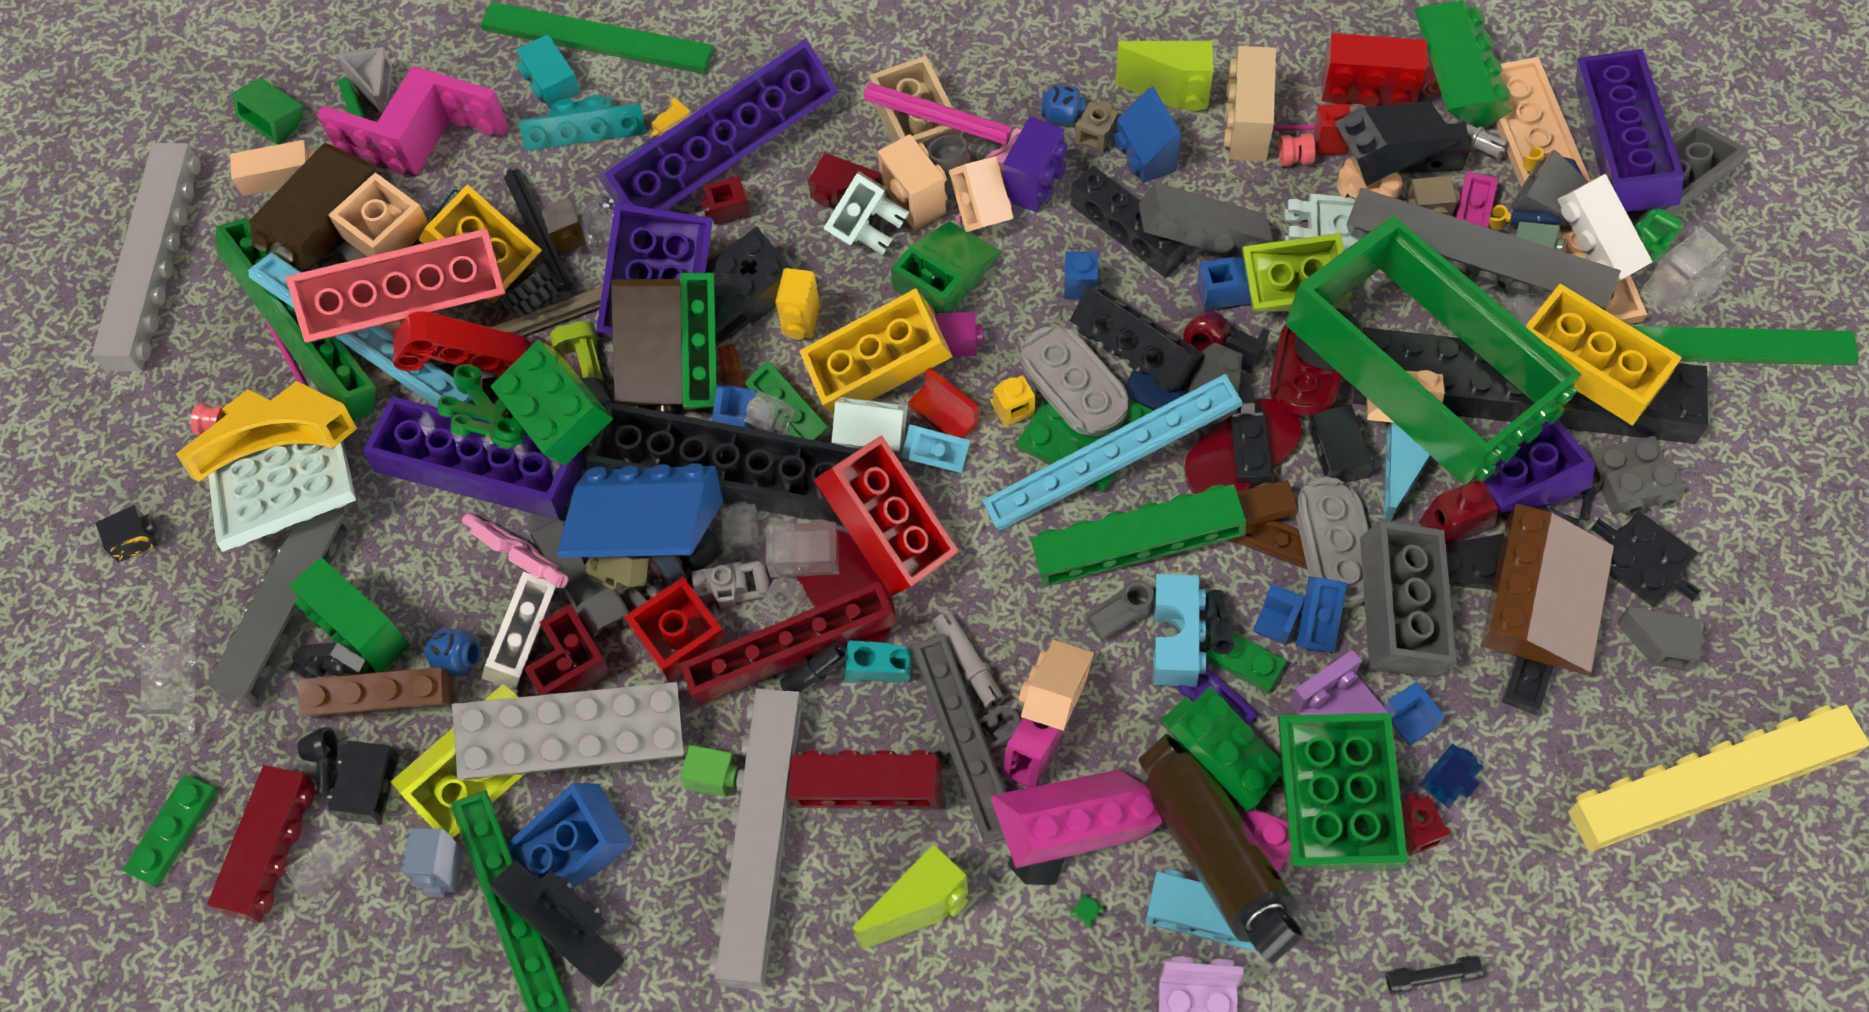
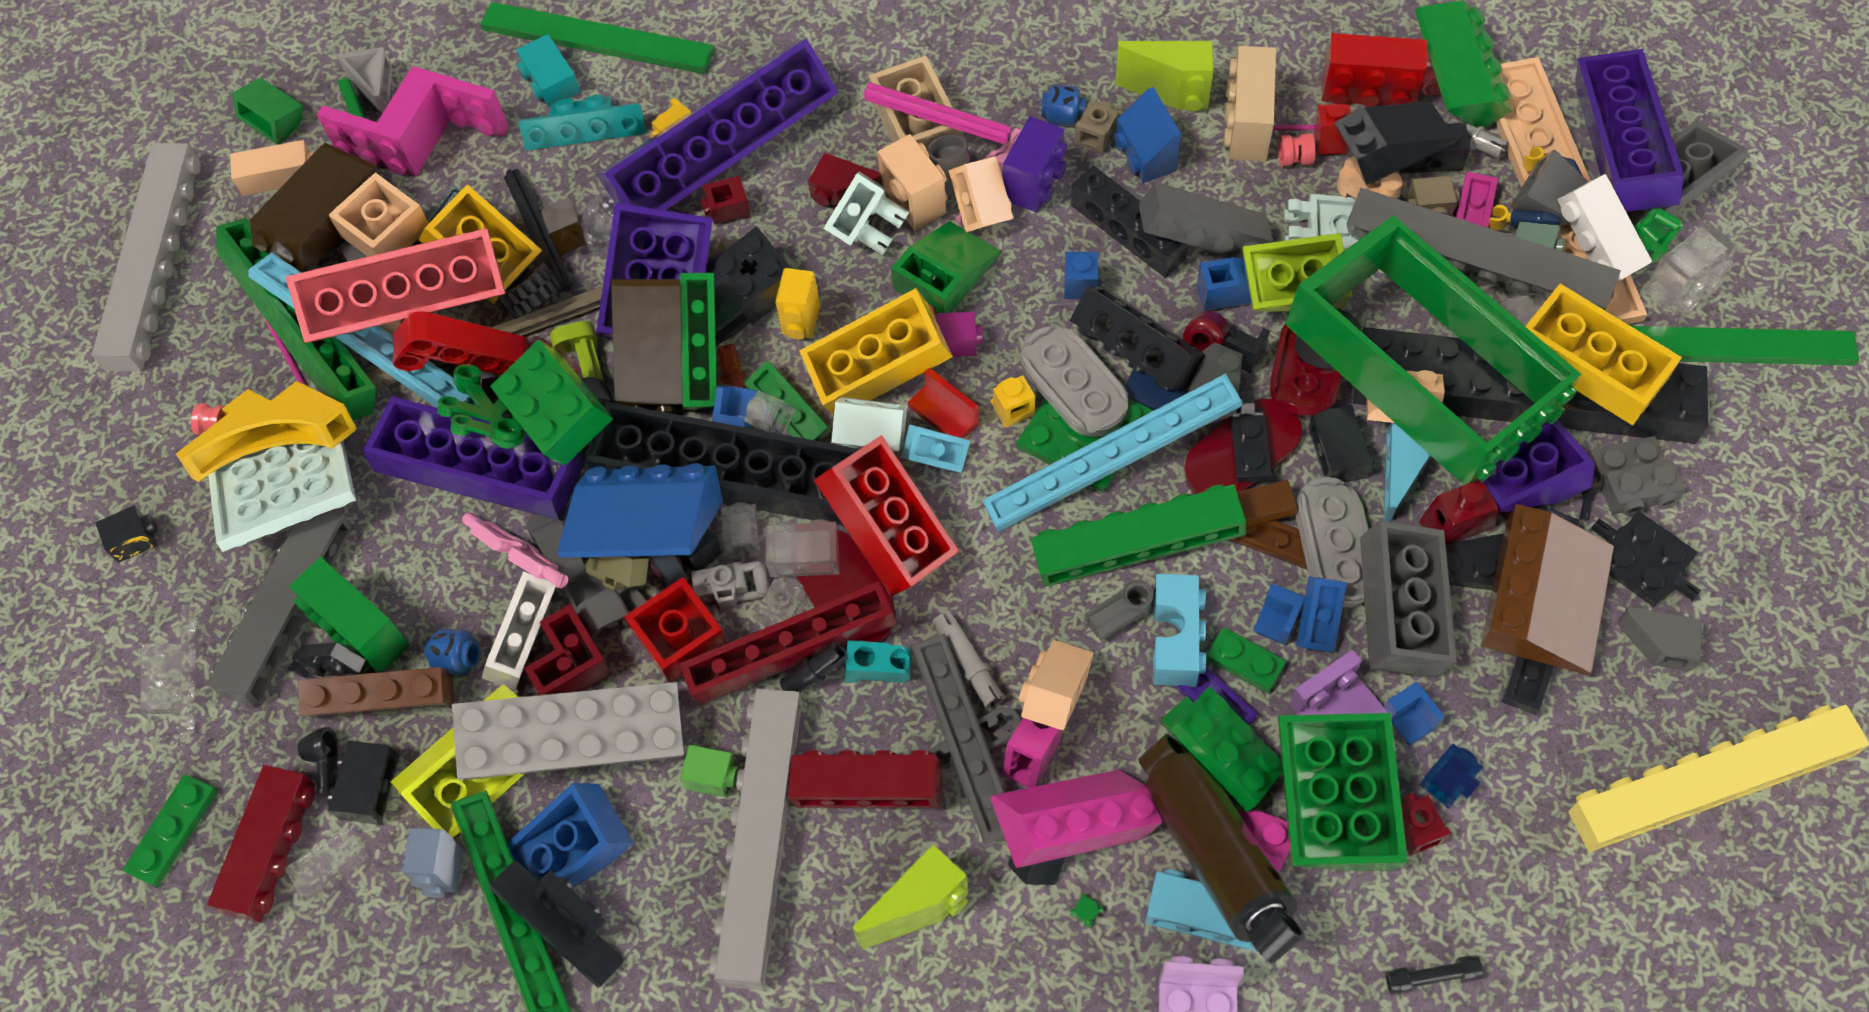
black pin [1204,590,1234,654] -> none

